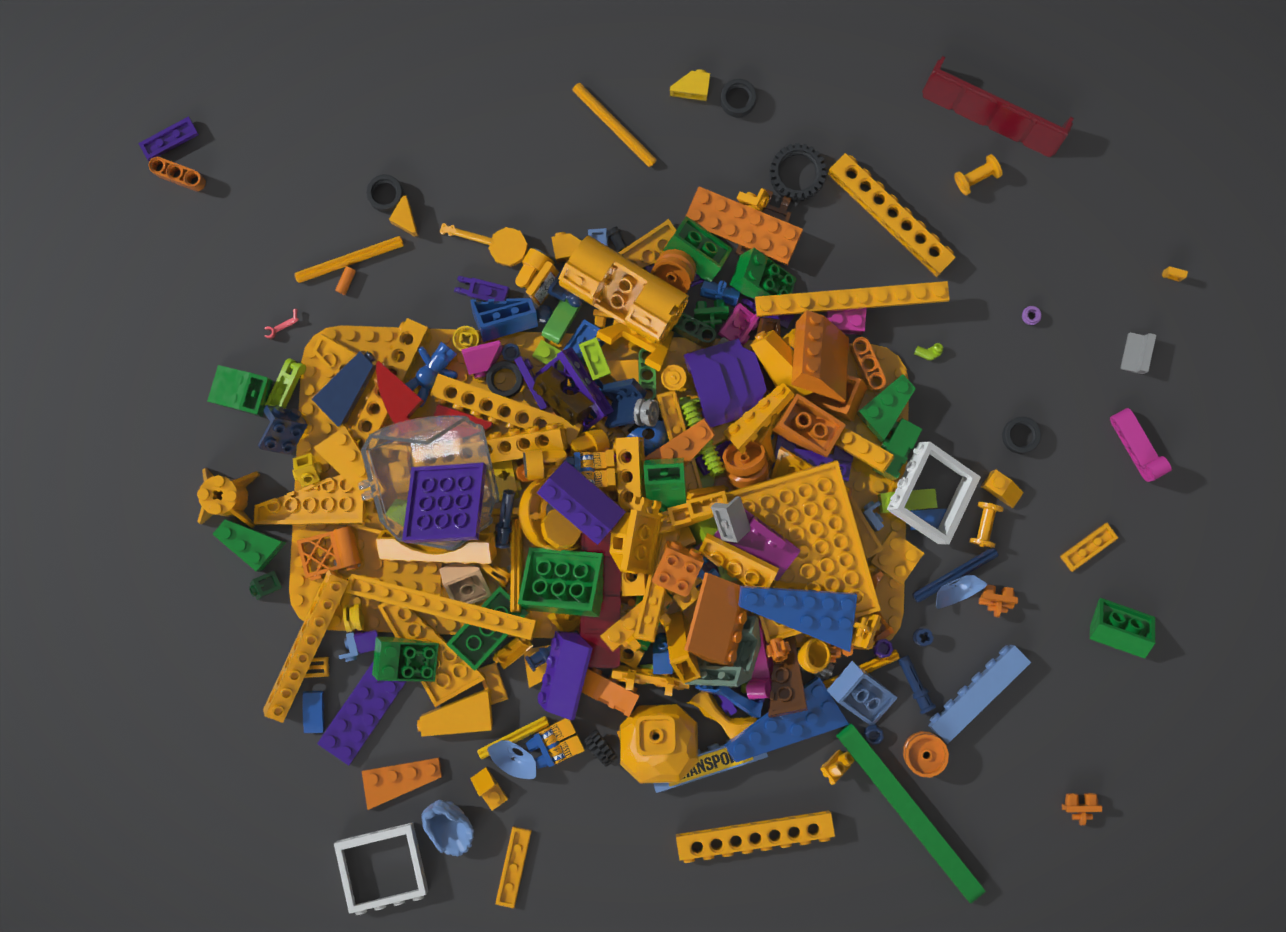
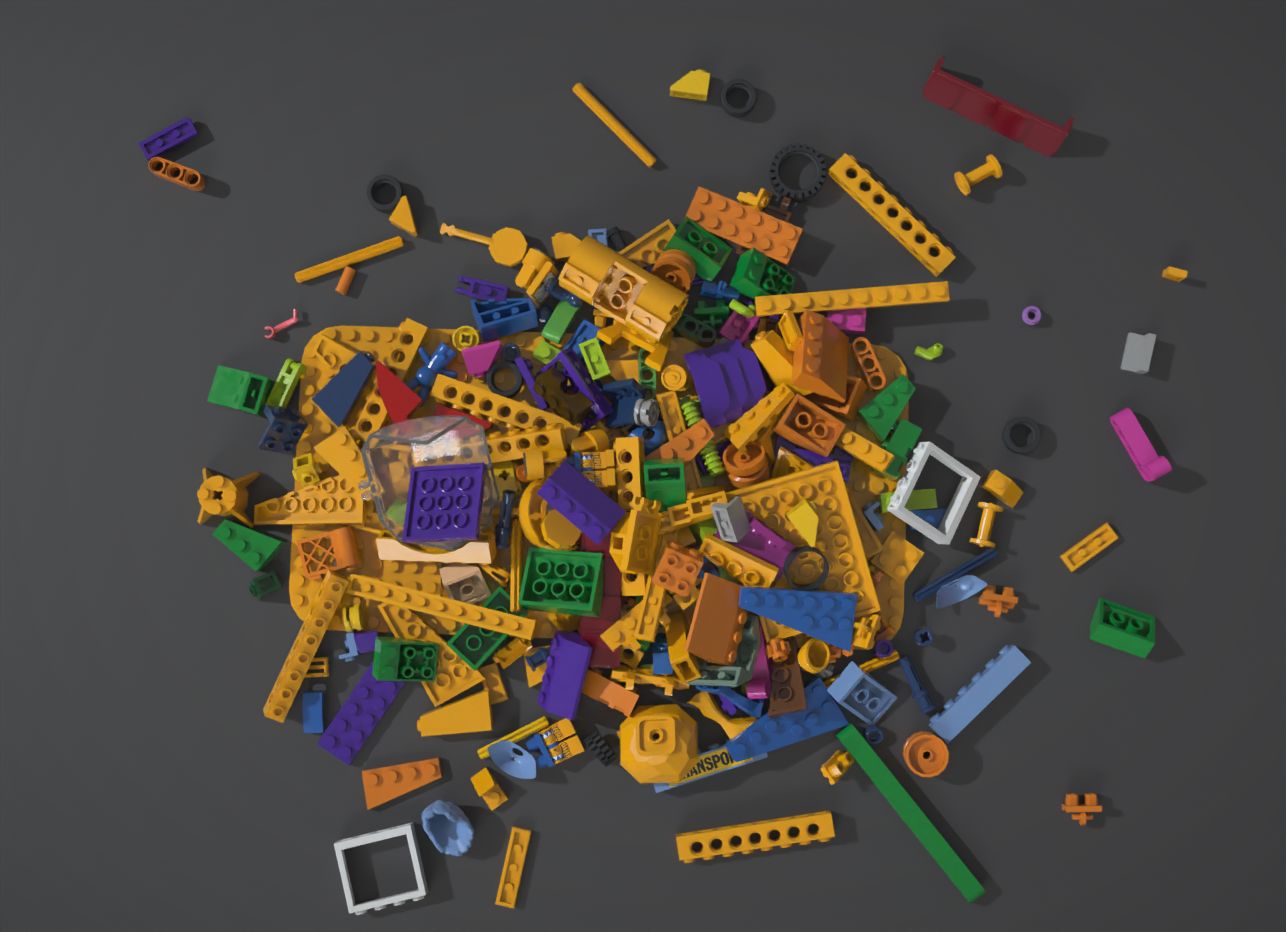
none -> lime arm [729,299,756,318]
none -> light orange tile [778,310,803,351]
none -> black tyre [784,546,829,591]
none -> yellow slope [786,499,819,547]

